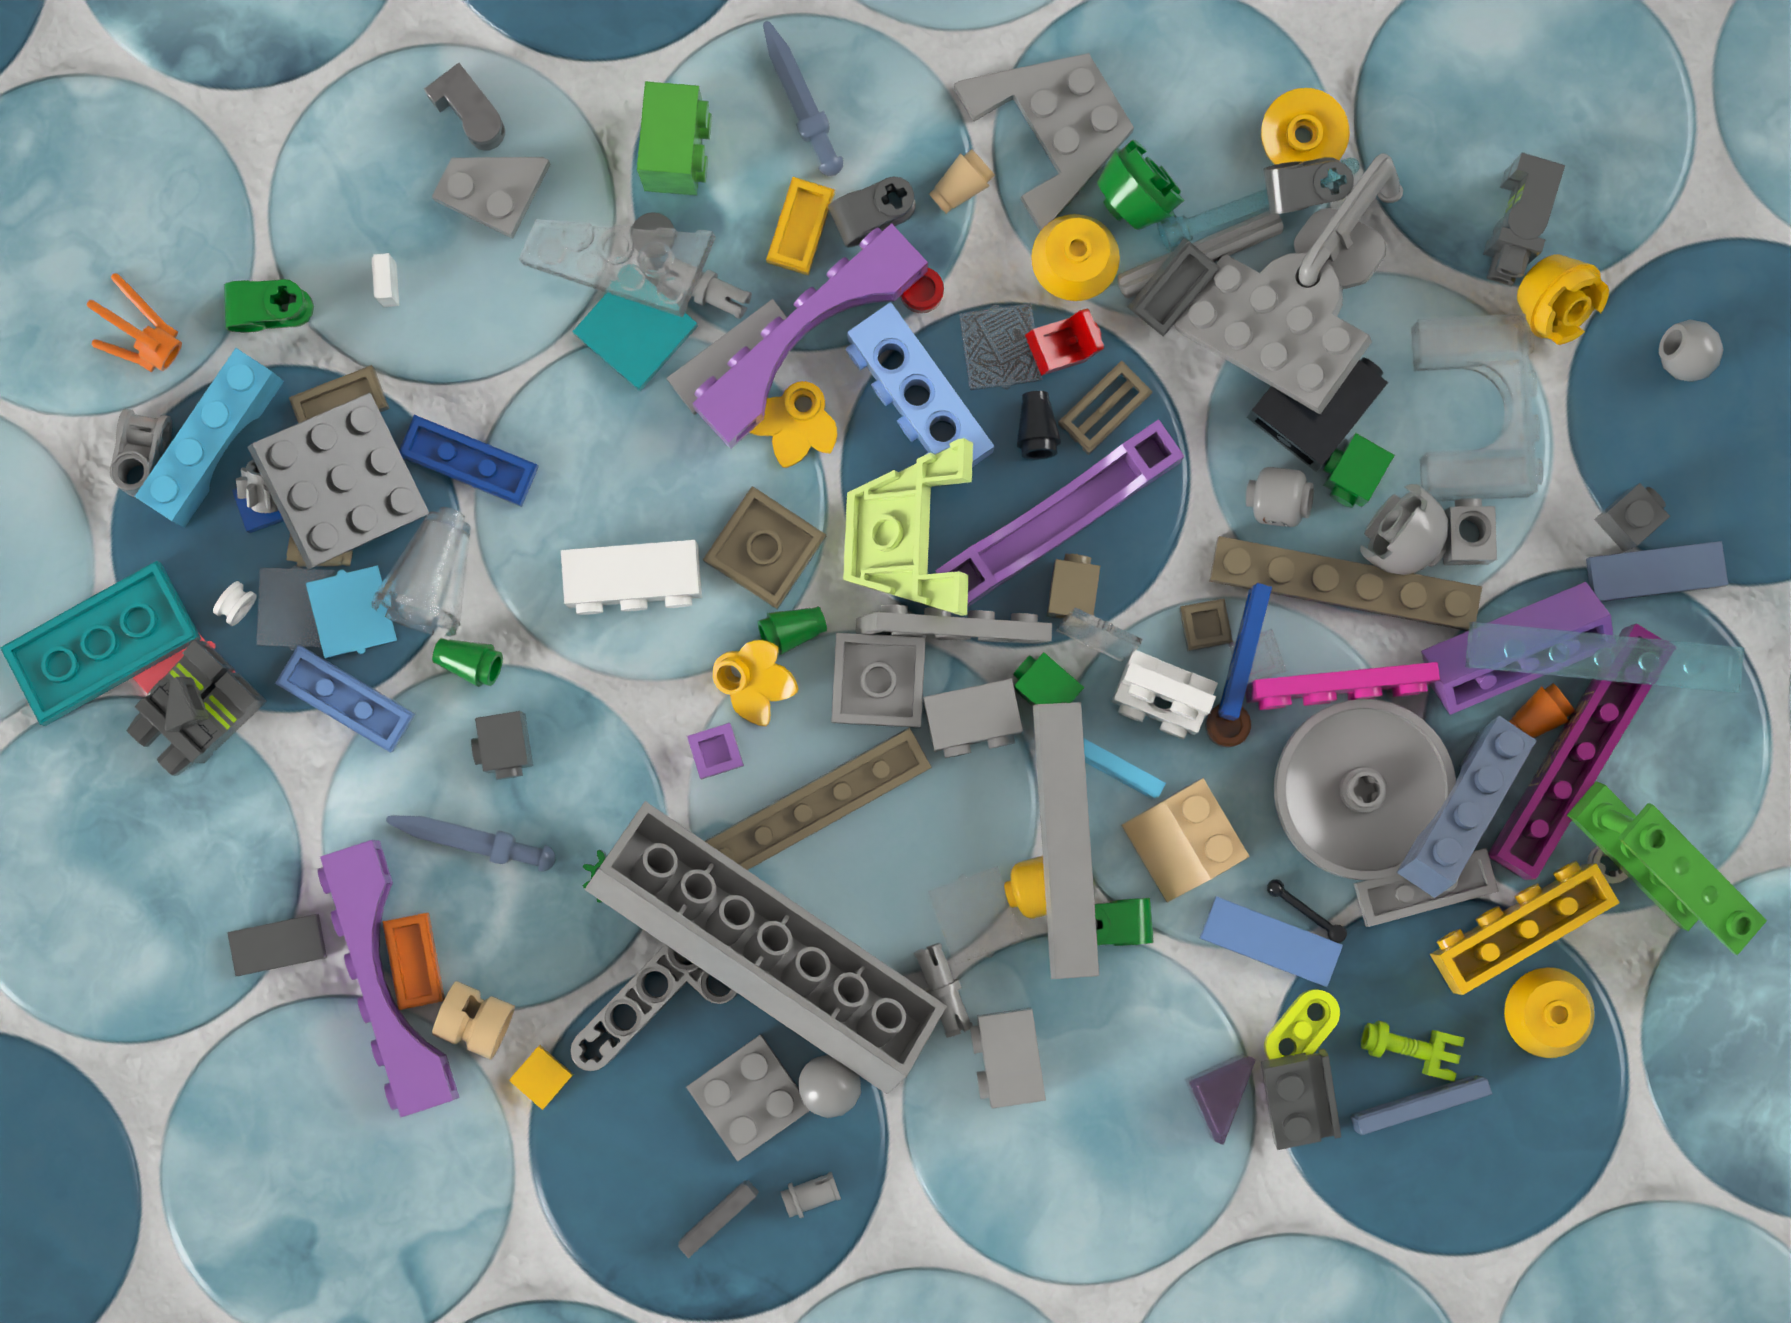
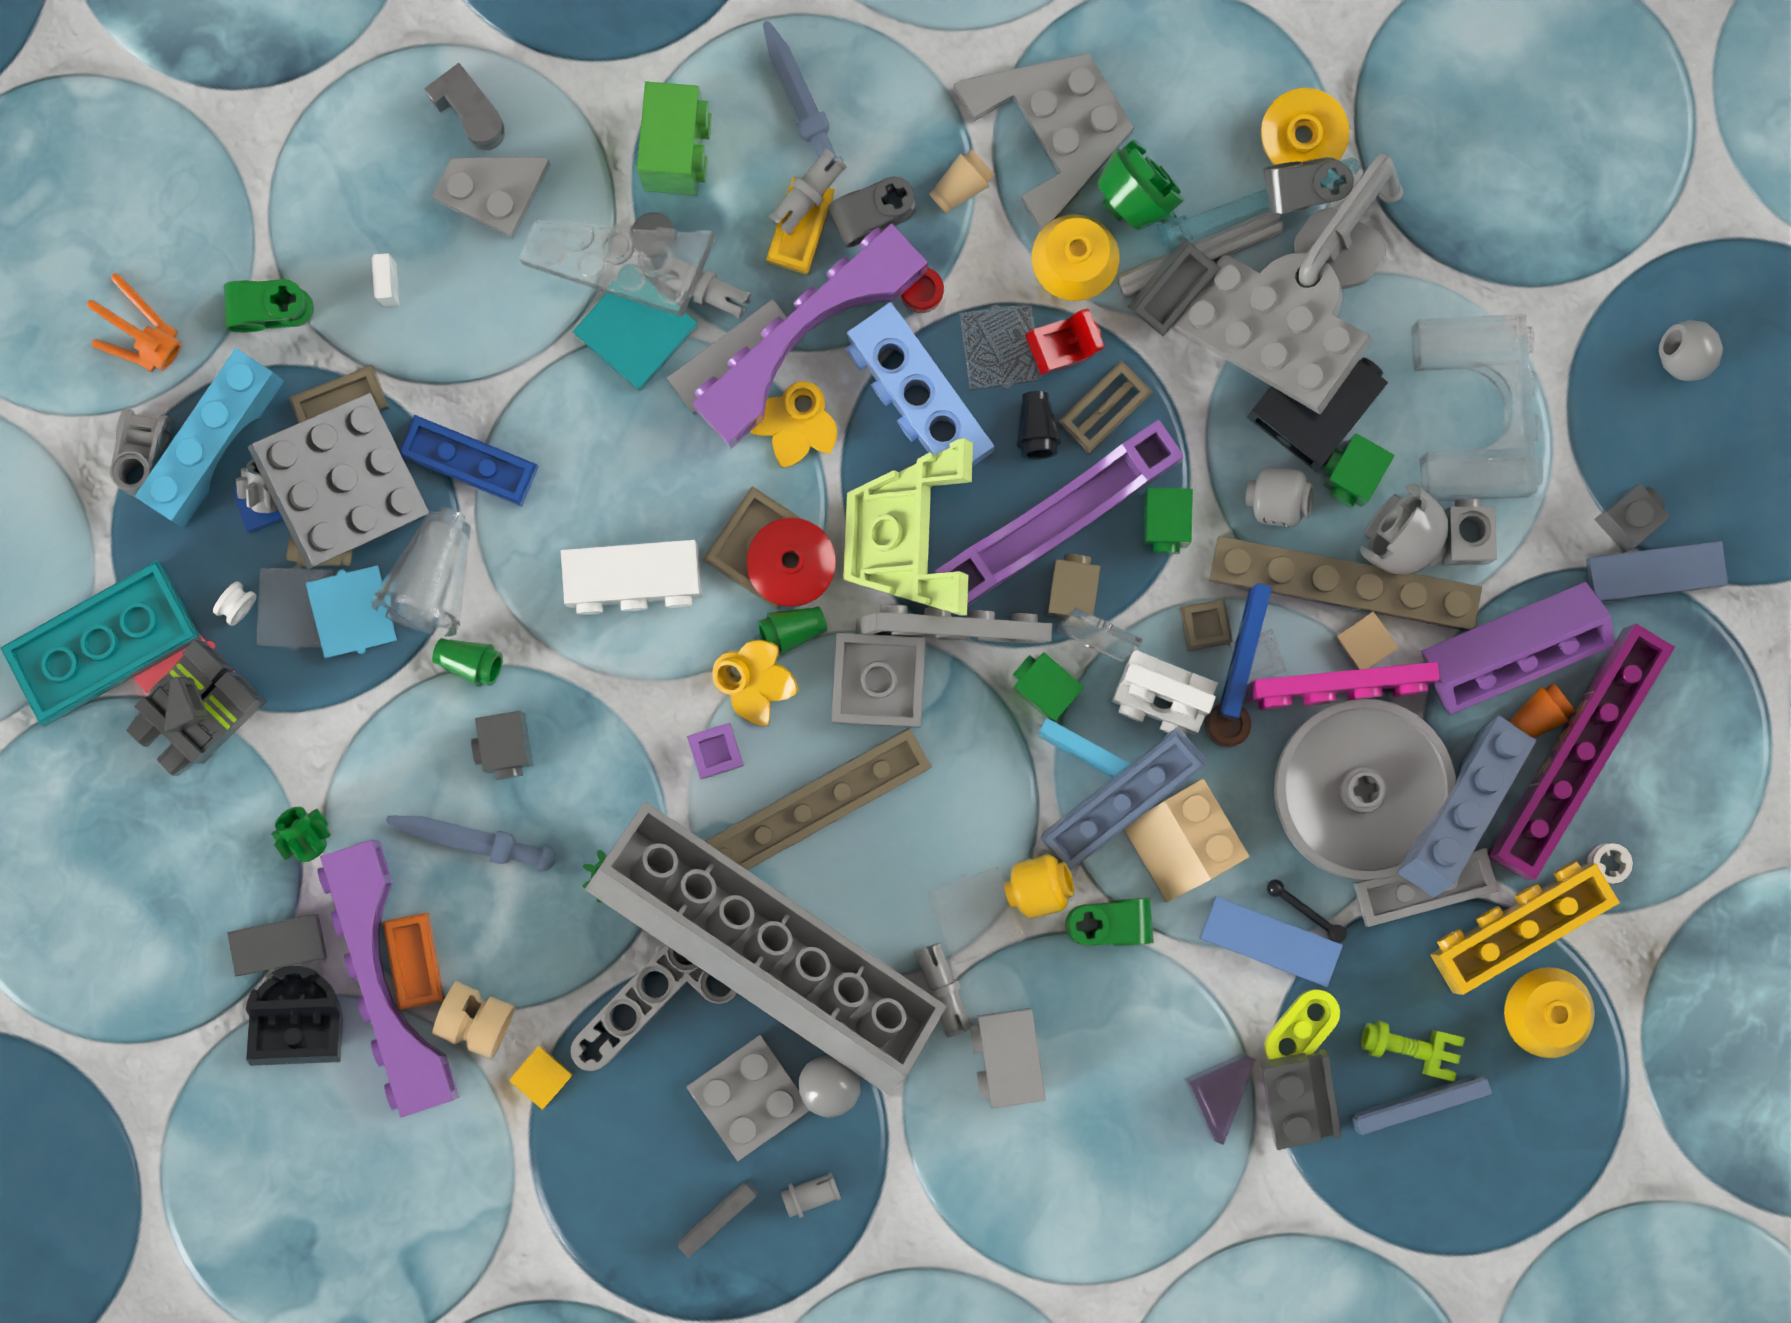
medium blue tile [275,645,415,753] -> none
light grey brick [923,678,1023,758] -> none
light grey tile [1033,702,1099,979] -> none
clear light blue tile [1465,622,1744,693] -> none
dark grey hips [1483,152,1565,286] -> none
yellow cone [1517,254,1609,345] -> none
bright green fence [1567,781,1767,956] -> none
none -> black slope [246,966,343,1066]
none -> green gear [271,807,331,862]
none -> red dish [747,518,836,607]
none -> light grey pin [768,148,847,235]
none -> sand blue tile [1041,726,1207,871]
none -> green brick [1143,487,1193,555]
none -> tan tile [1335,611,1399,670]

